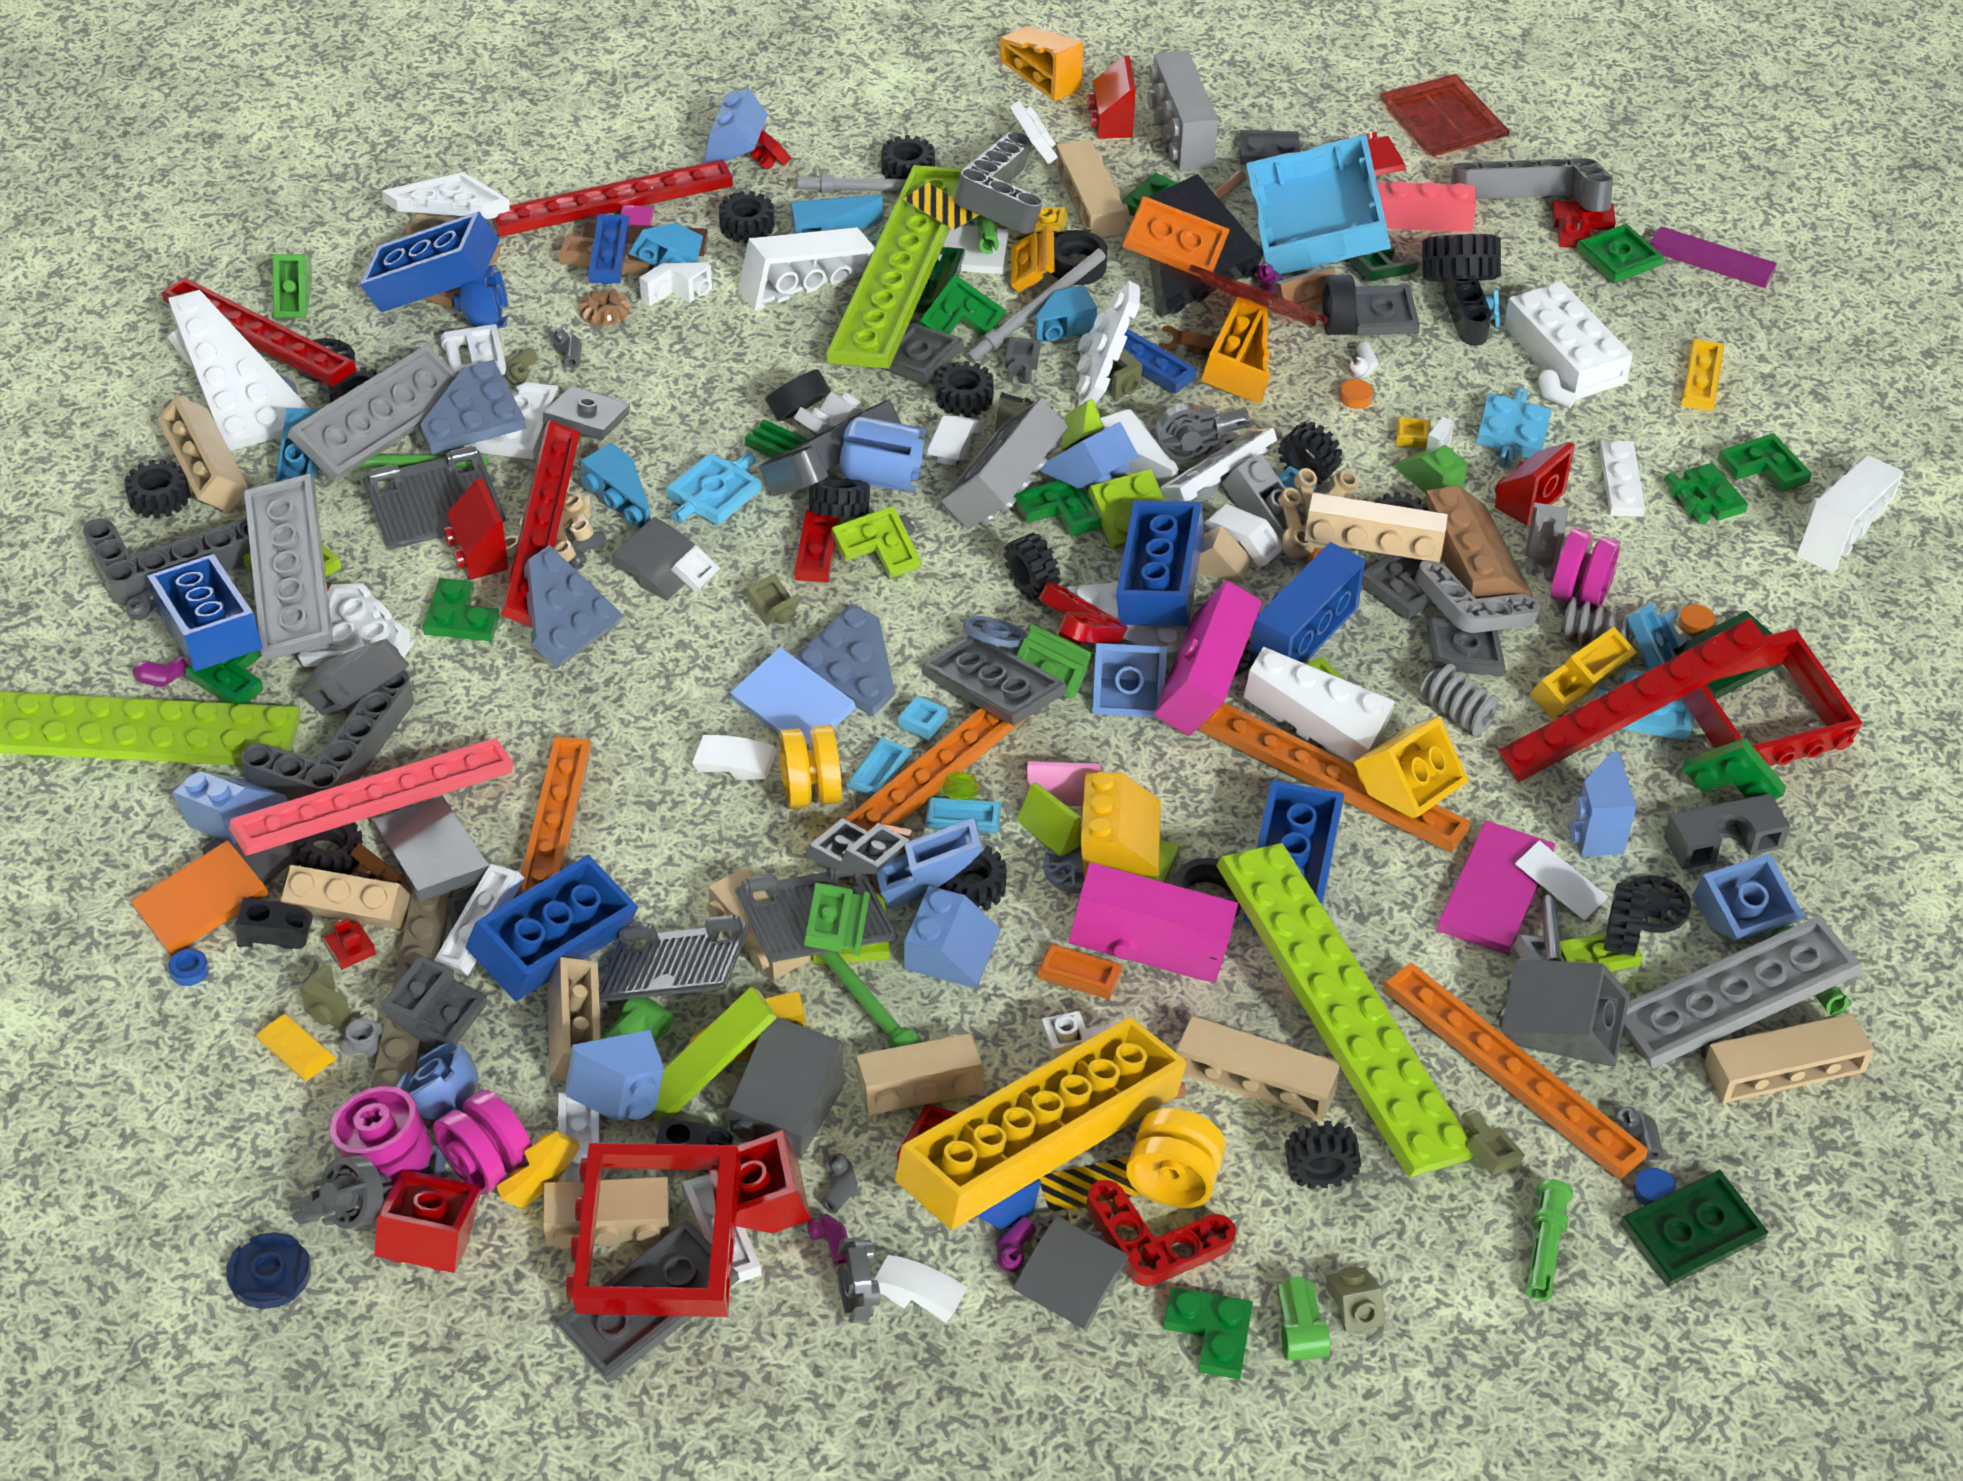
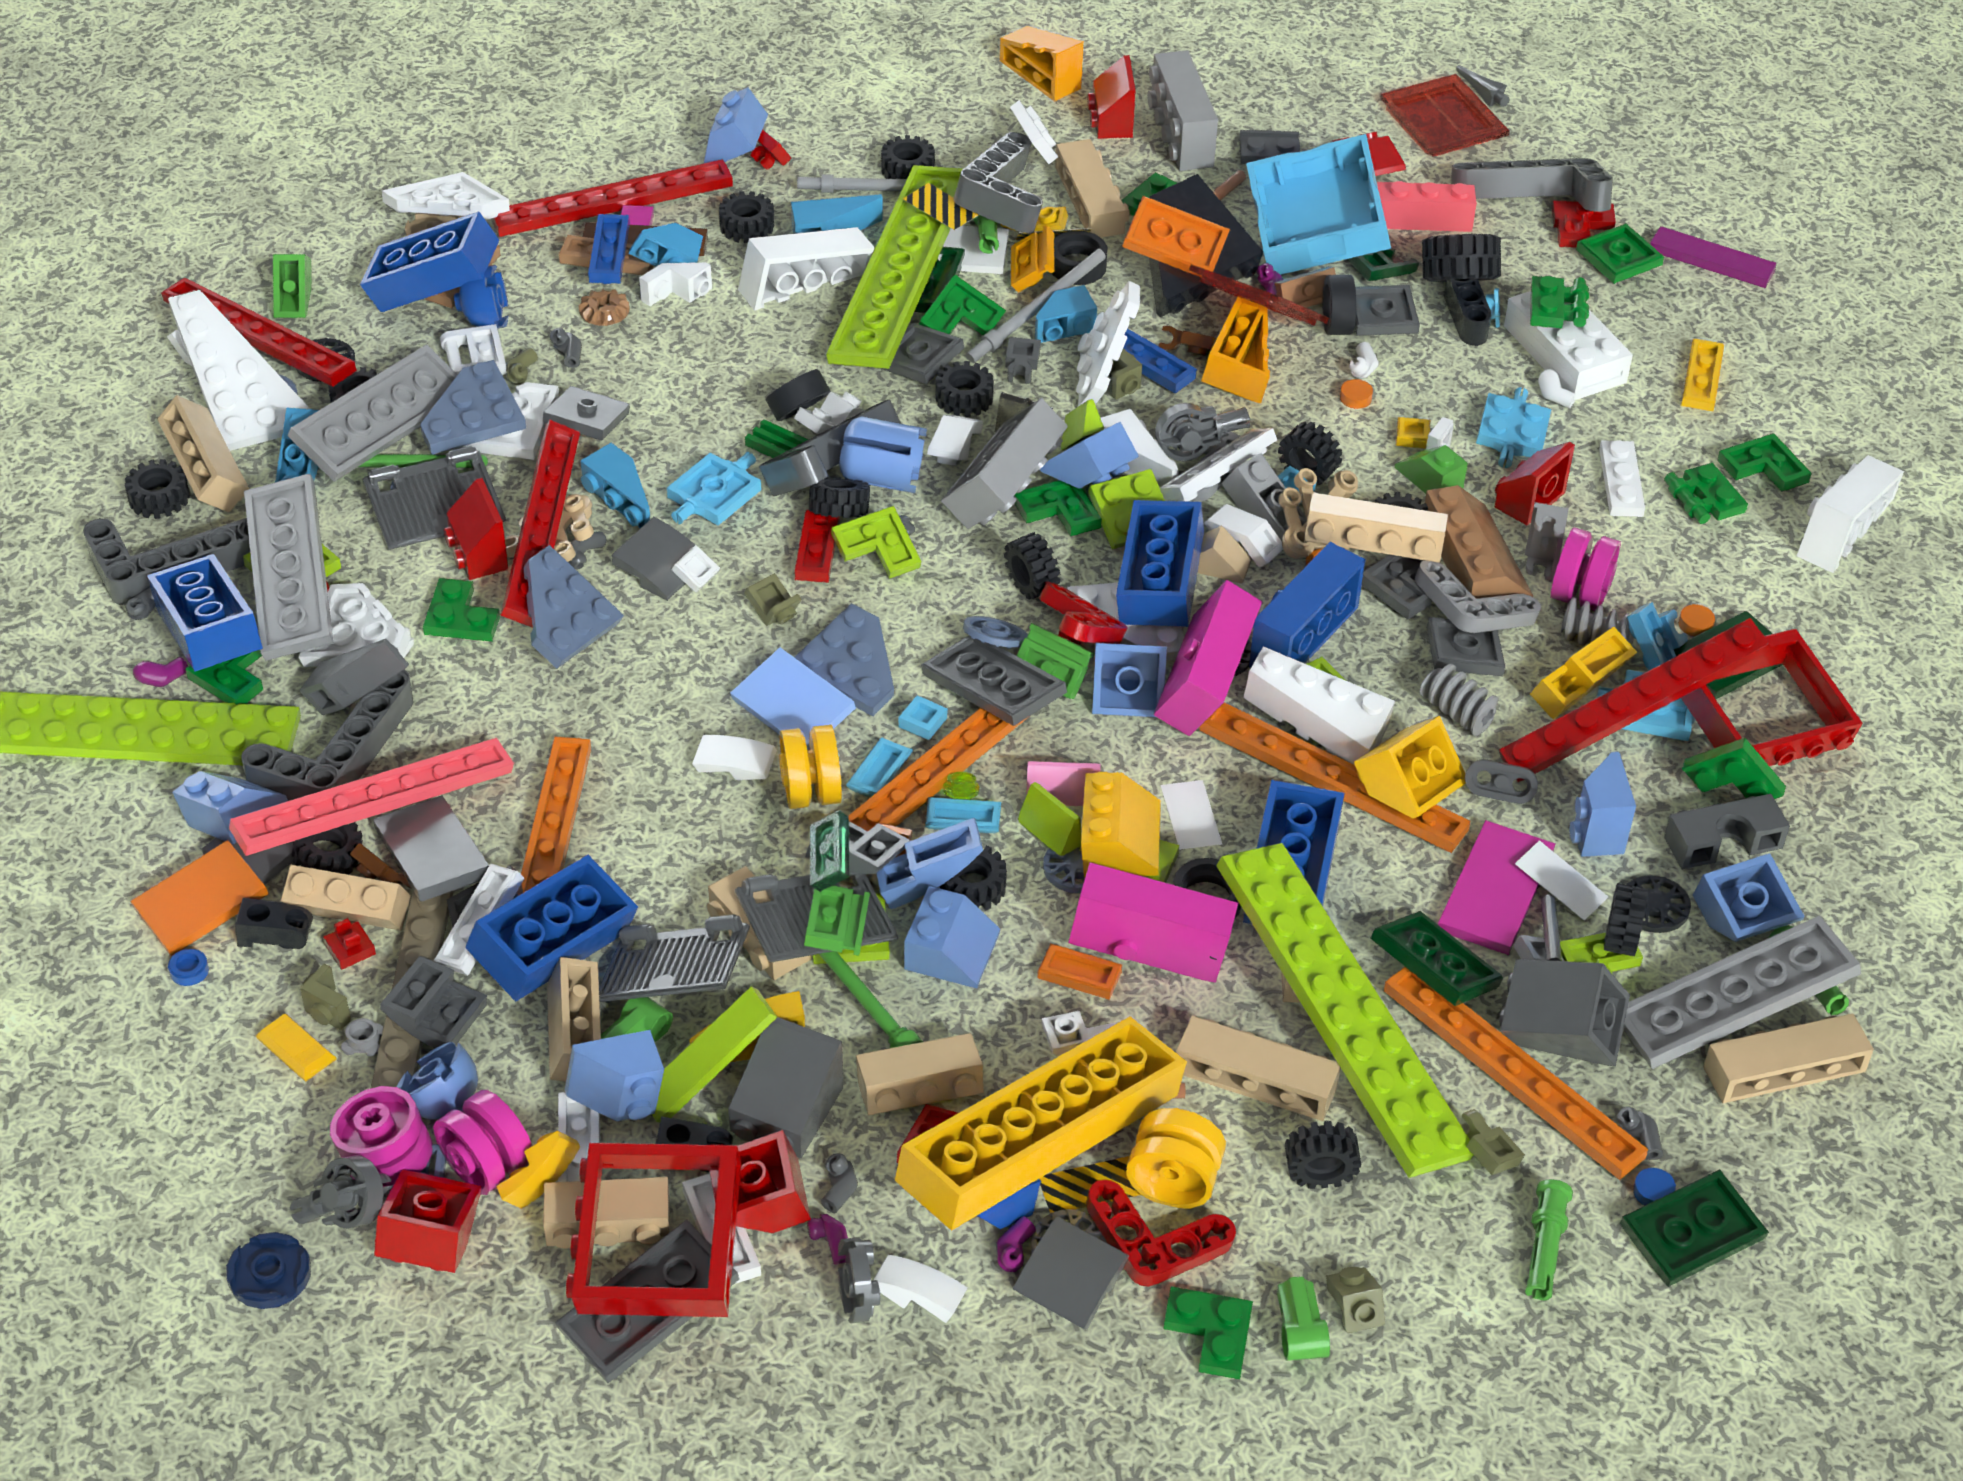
none -> clear green plate [810,810,849,892]
none -> white sticker [1161,780,1222,850]
none -> dark green tile [1370,911,1504,1006]
none -> dark grey piece [1456,65,1510,107]
none -> dark grey plate [1465,759,1538,804]
none -> green plate [1530,275,1589,328]

